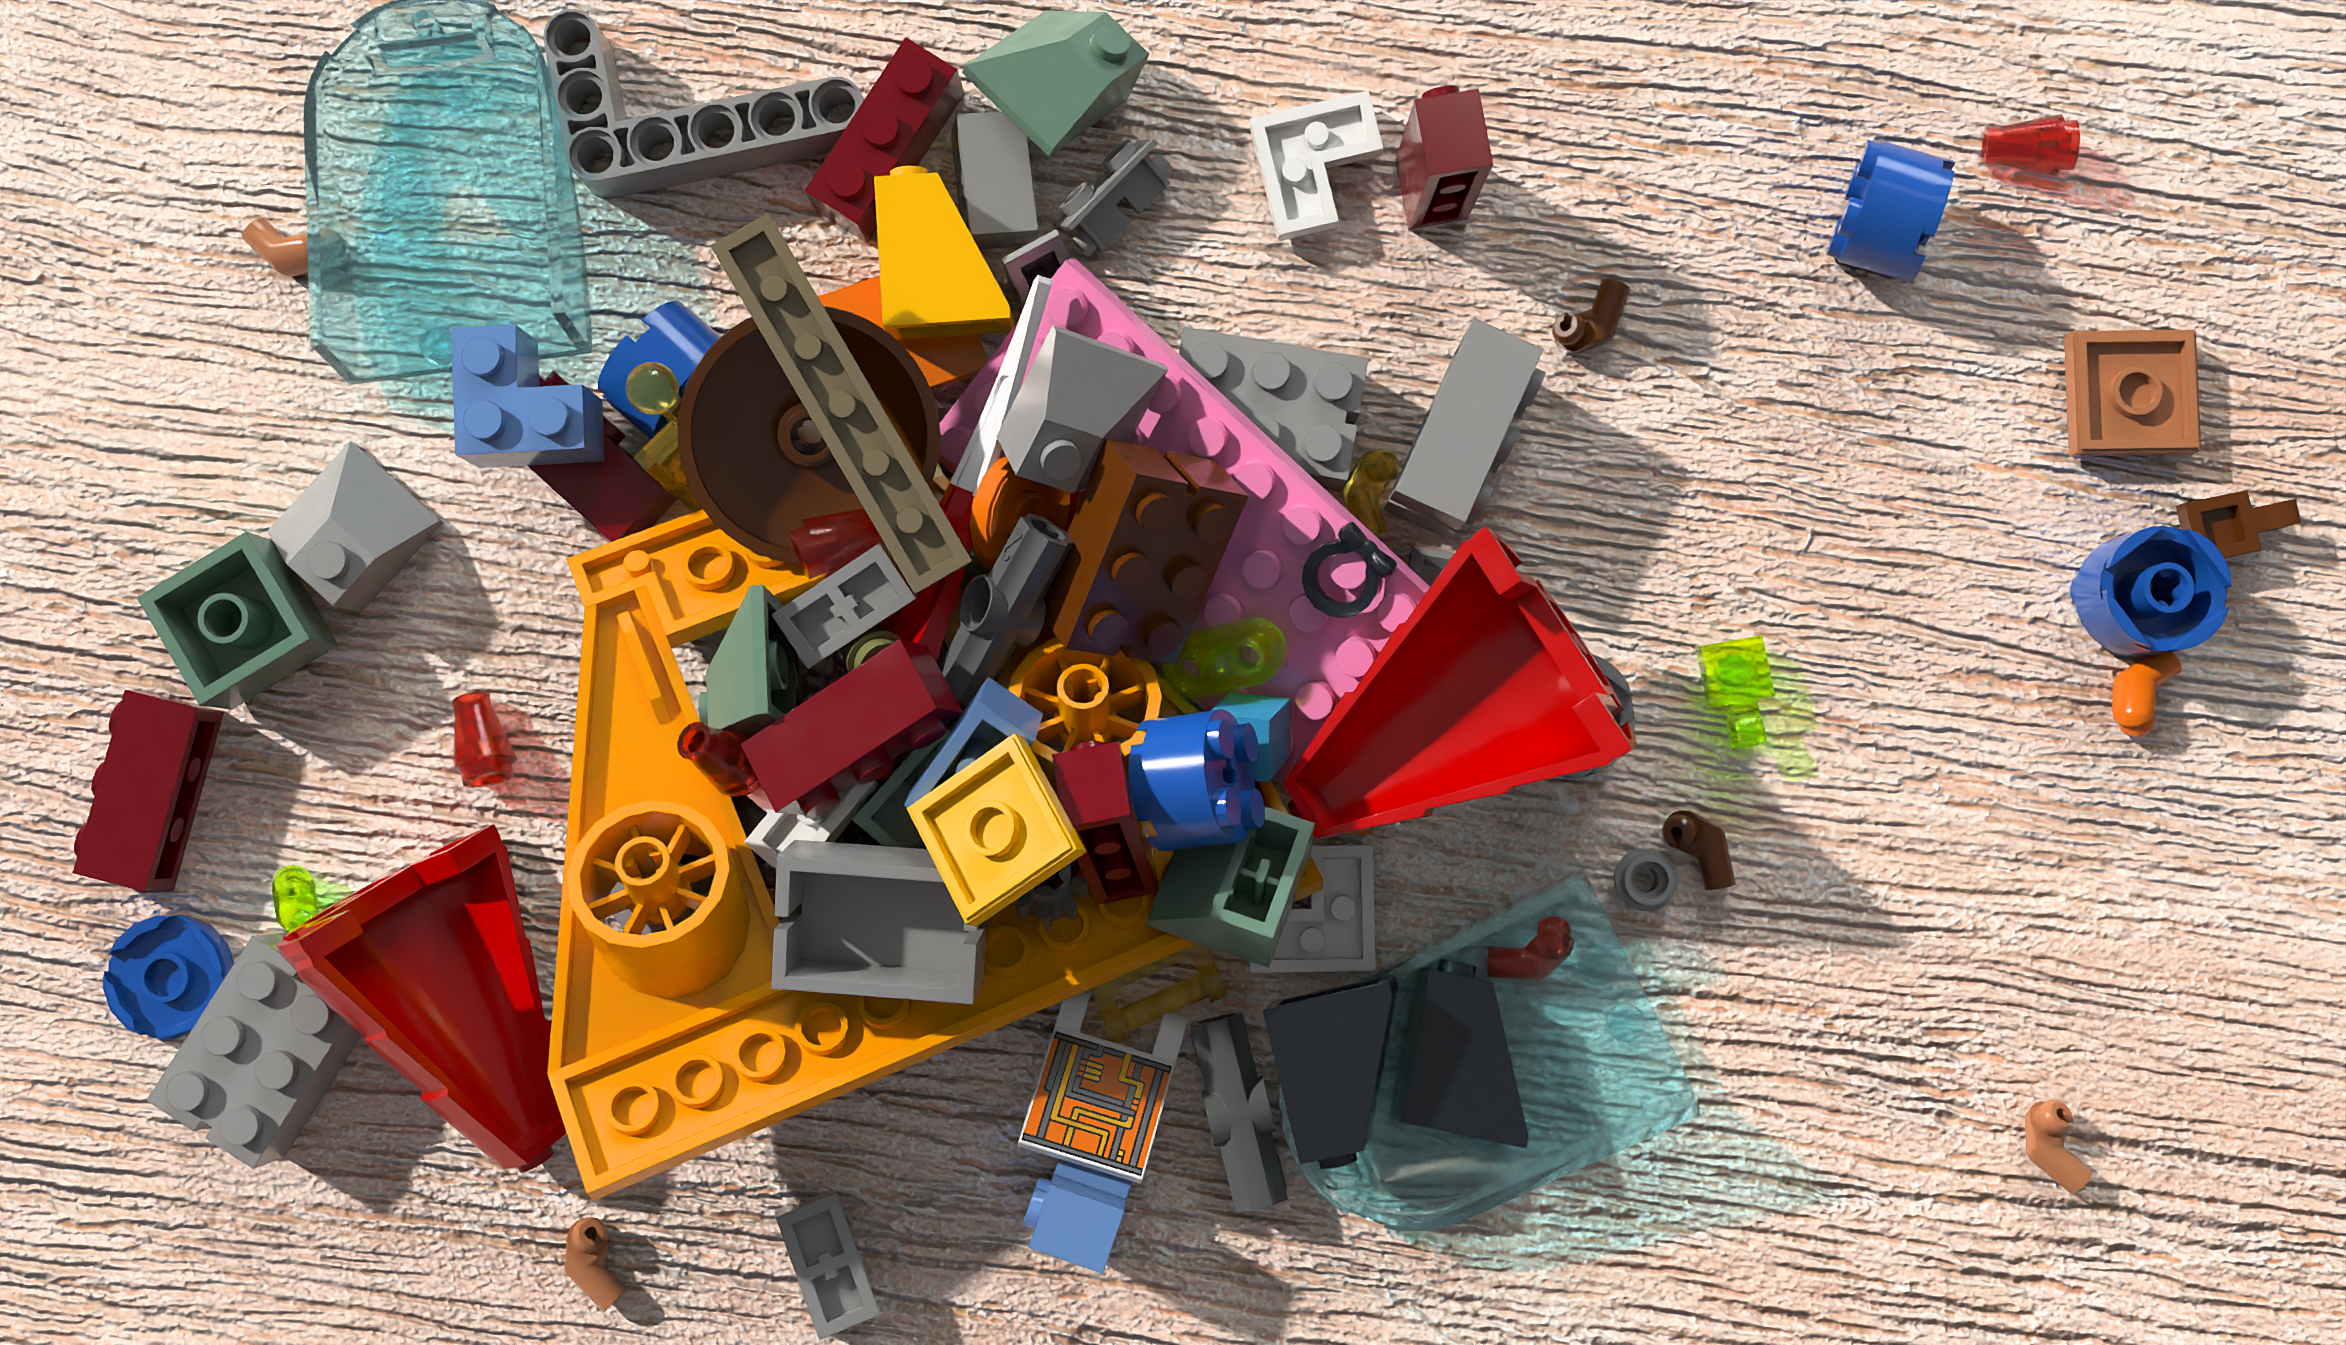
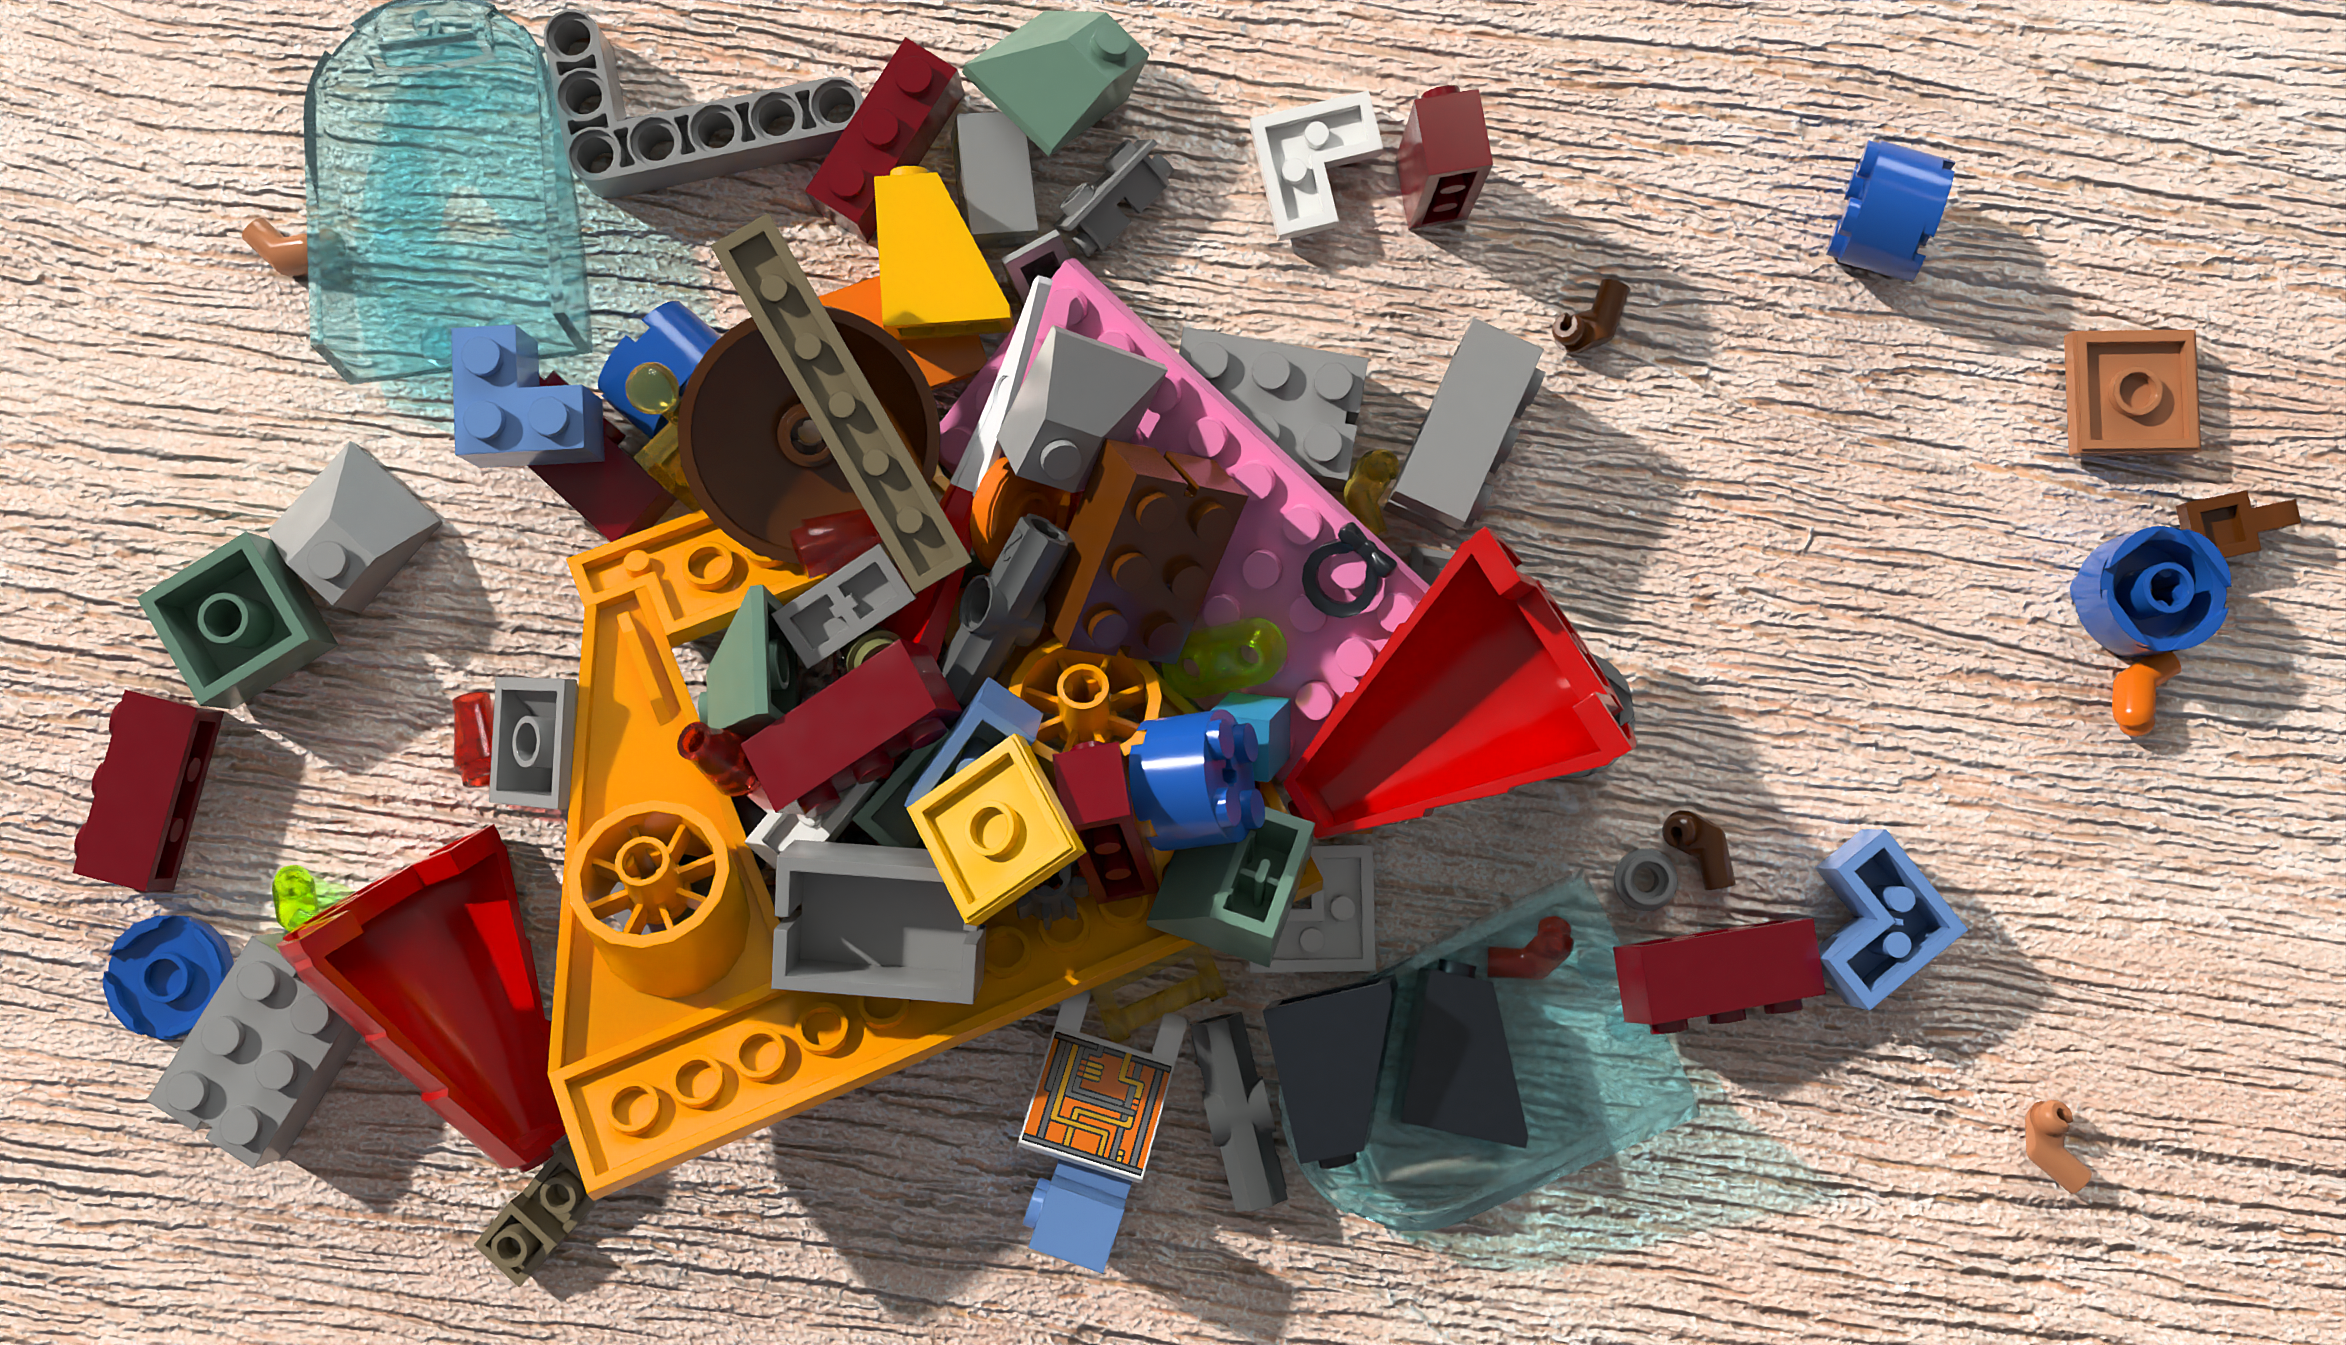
nougat arm [564,1217,627,1312] -> none
light grey hinge [774,1191,880,1340] -> none
clear neon green plate [1696,635,1775,750] -> none
clear red cone [1981,114,2080,176] -> none
none -> dark tan slope [474,1141,603,1287]
none -> light grey slope [489,677,579,810]
none -> dark red brick [1613,918,1826,1034]
none -> medium blue brick [1815,829,1968,1011]

